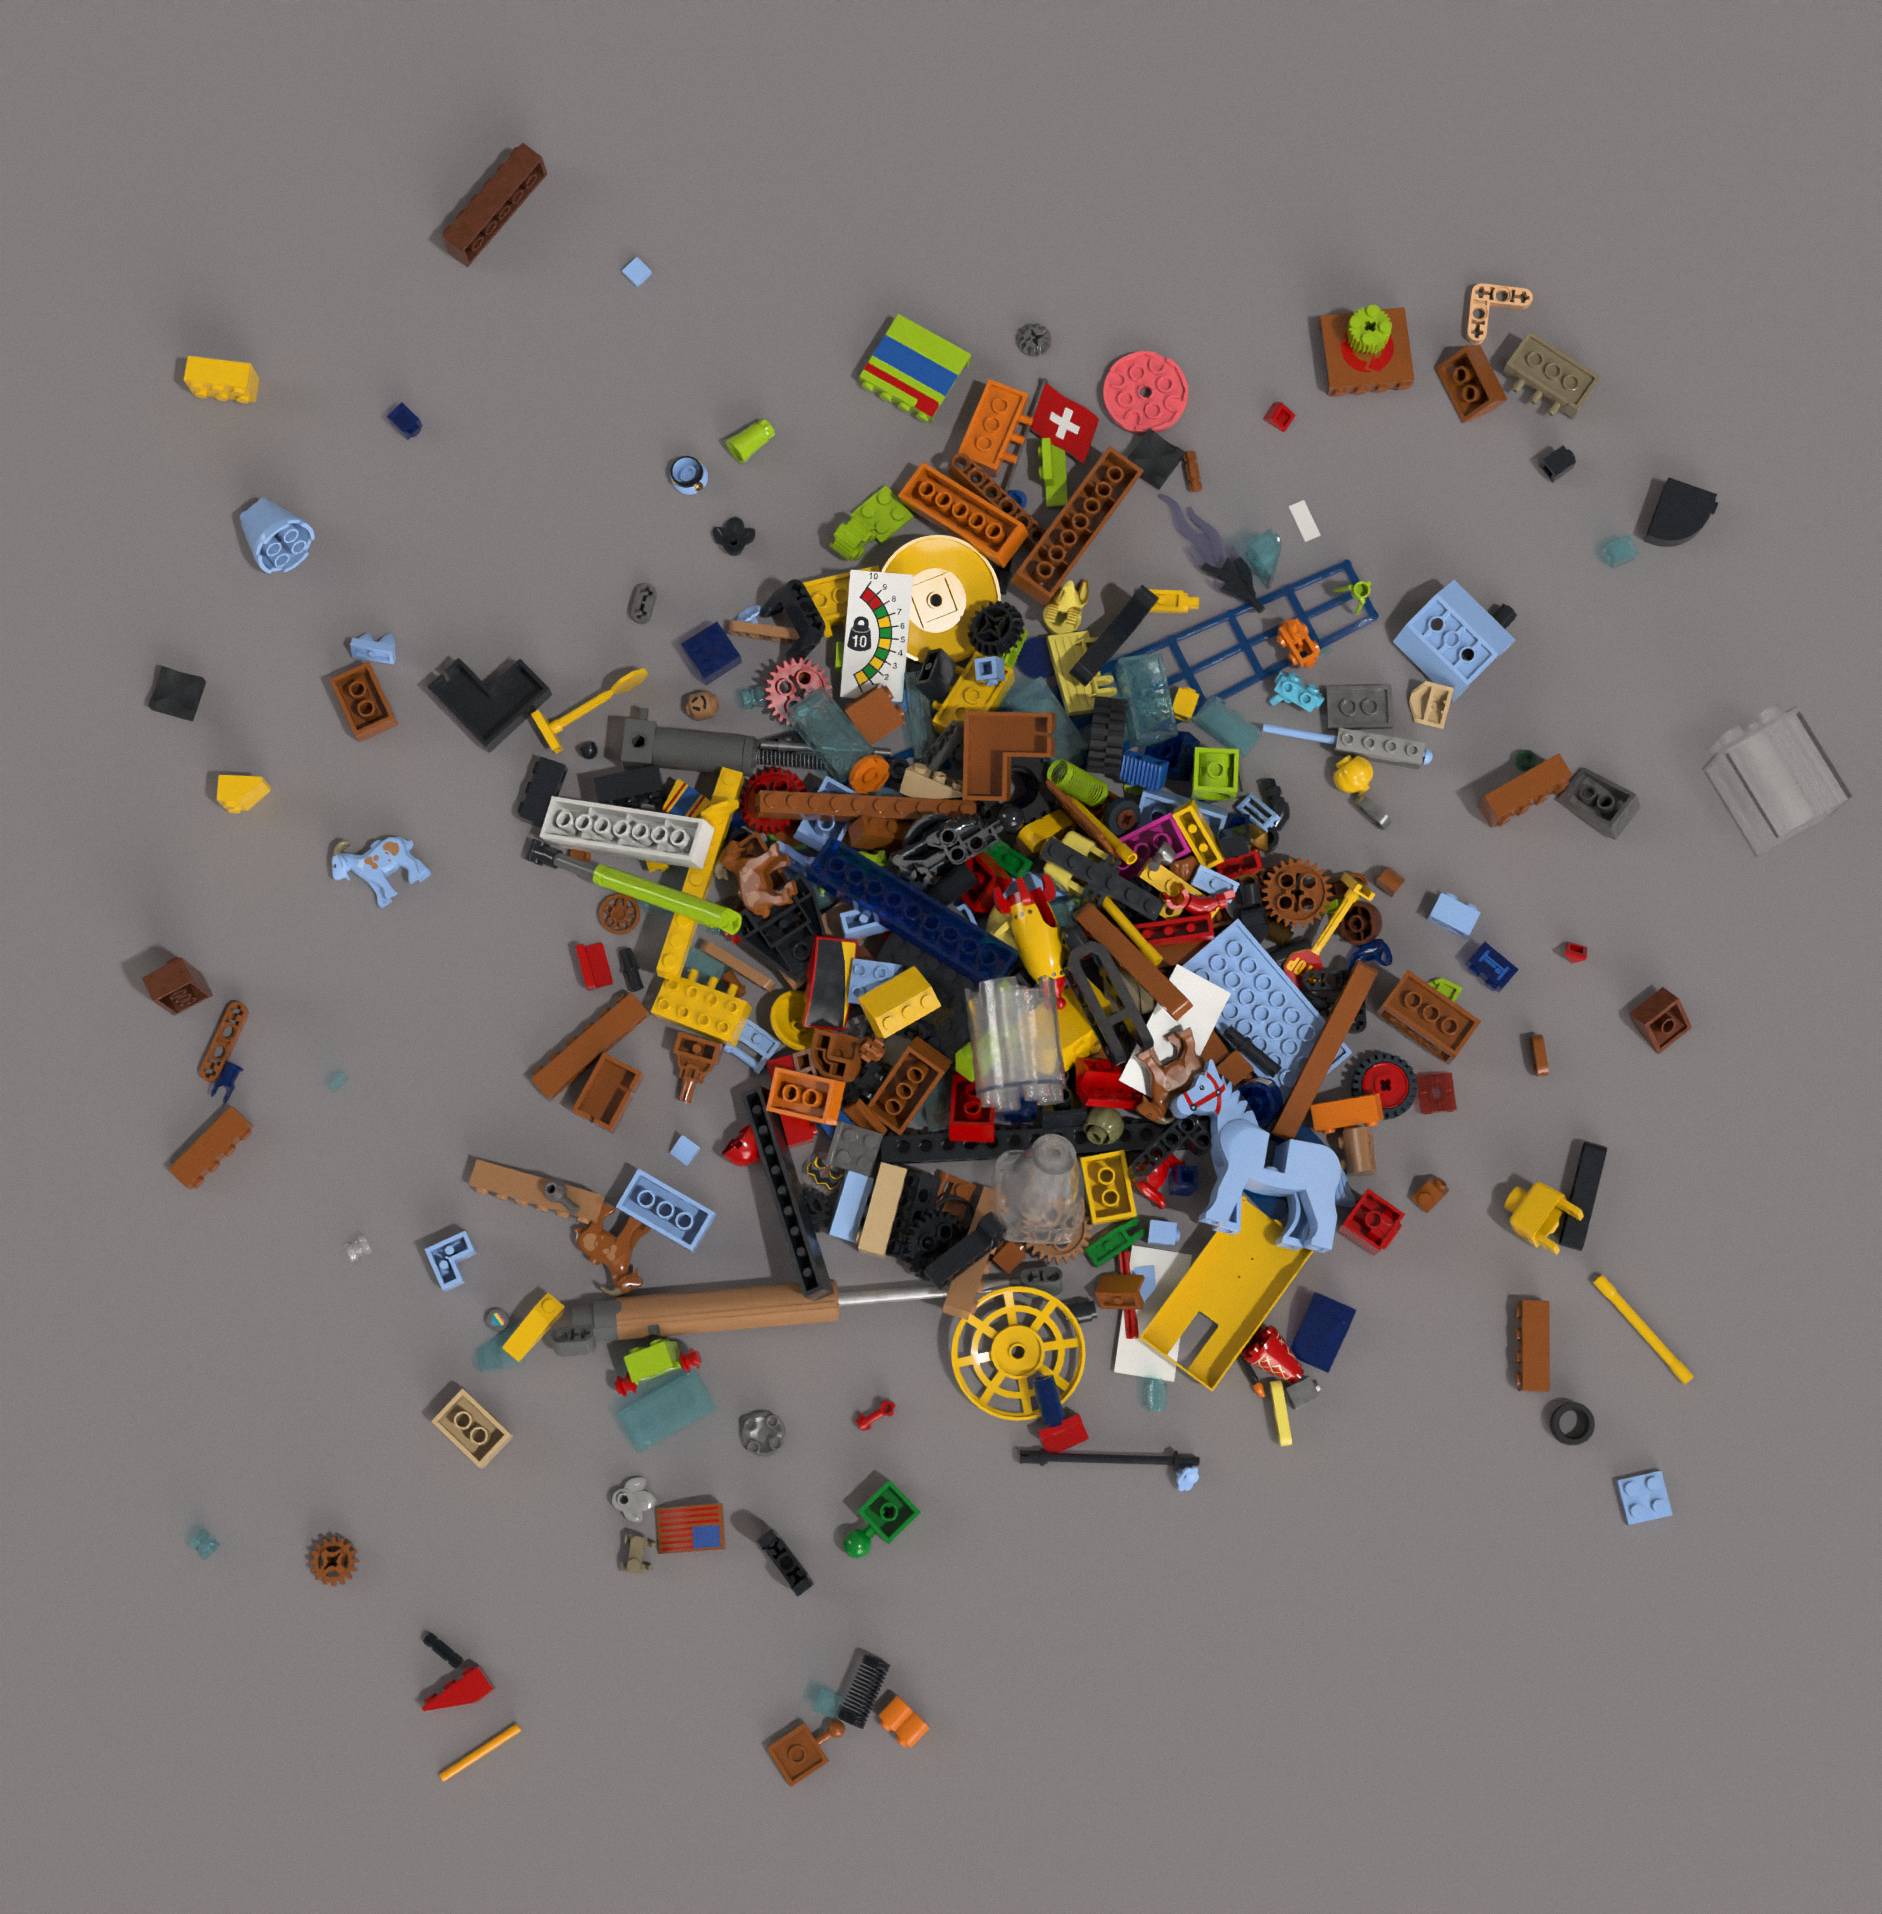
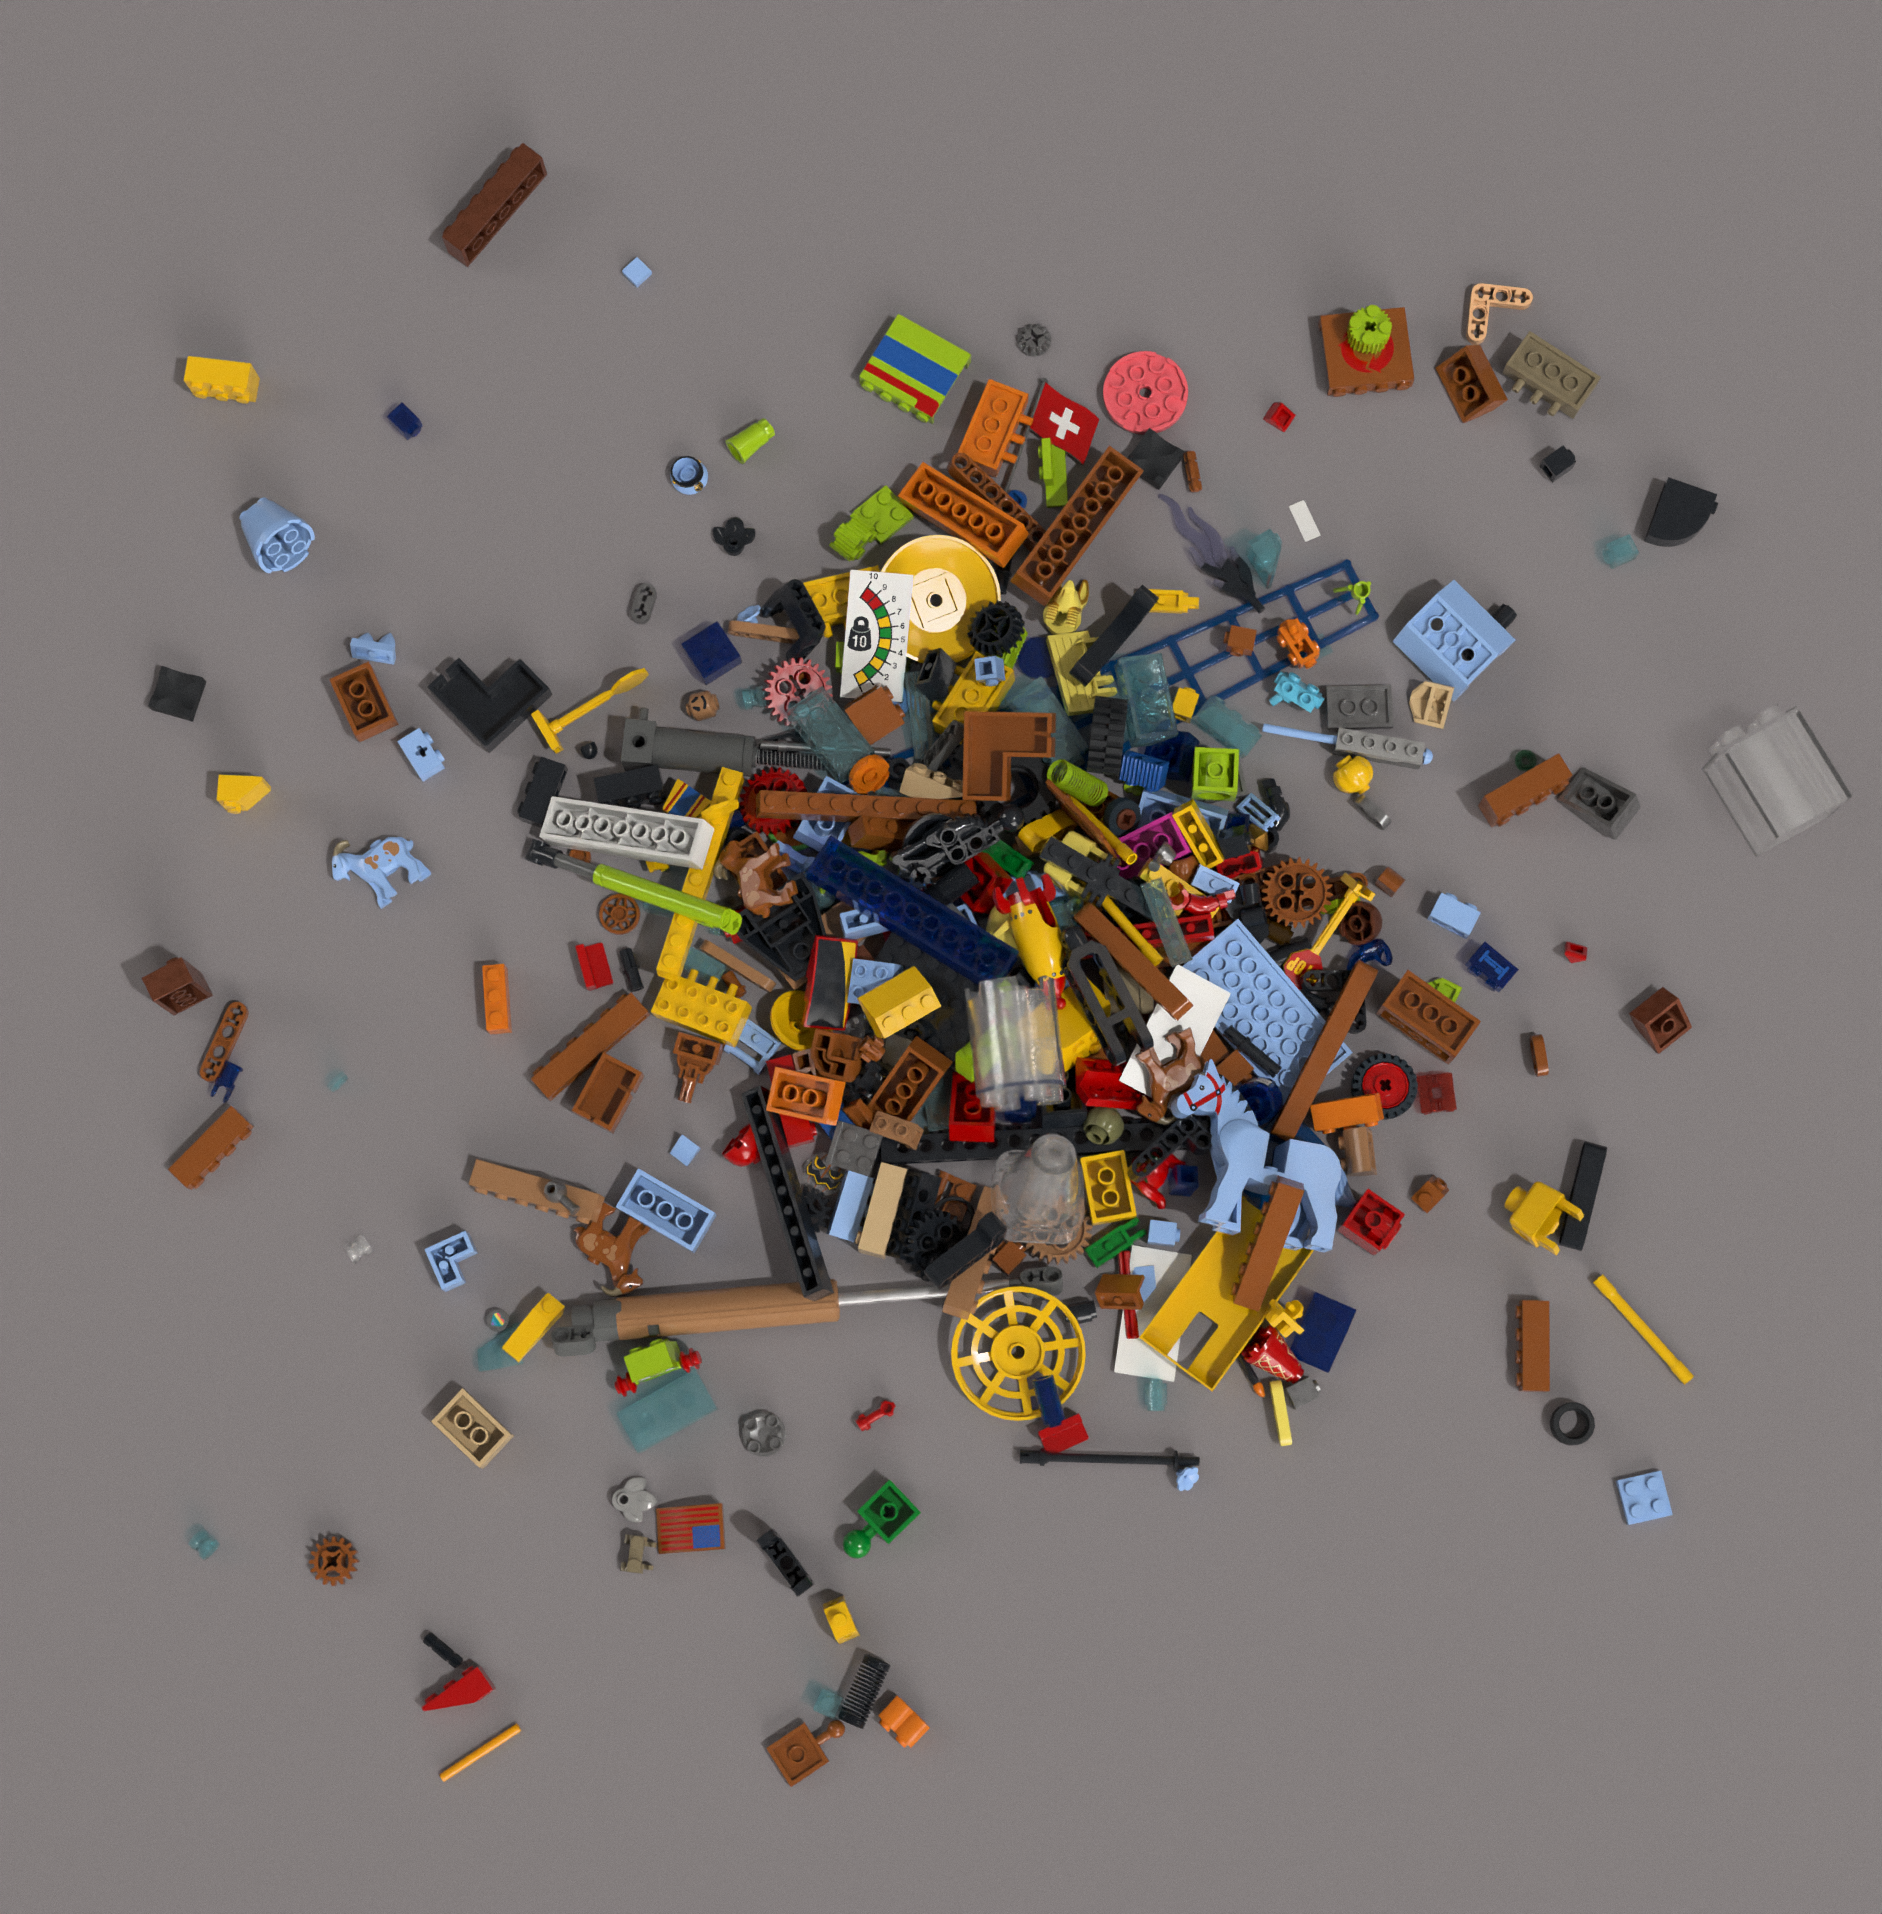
none -> light blue brick [397,728,445,782]
none -> orange brick [482,964,512,1035]
none -> yellow torso [823,1595,860,1644]
none -> medium nougat bracket [870,1111,924,1151]
none -> clear light blue tile [1141,877,1193,967]
none -> dark orange brick [1223,625,1257,657]
none -> dark orange brick [1230,1175,1305,1312]
none -> yellow hips [1264,1298,1304,1338]

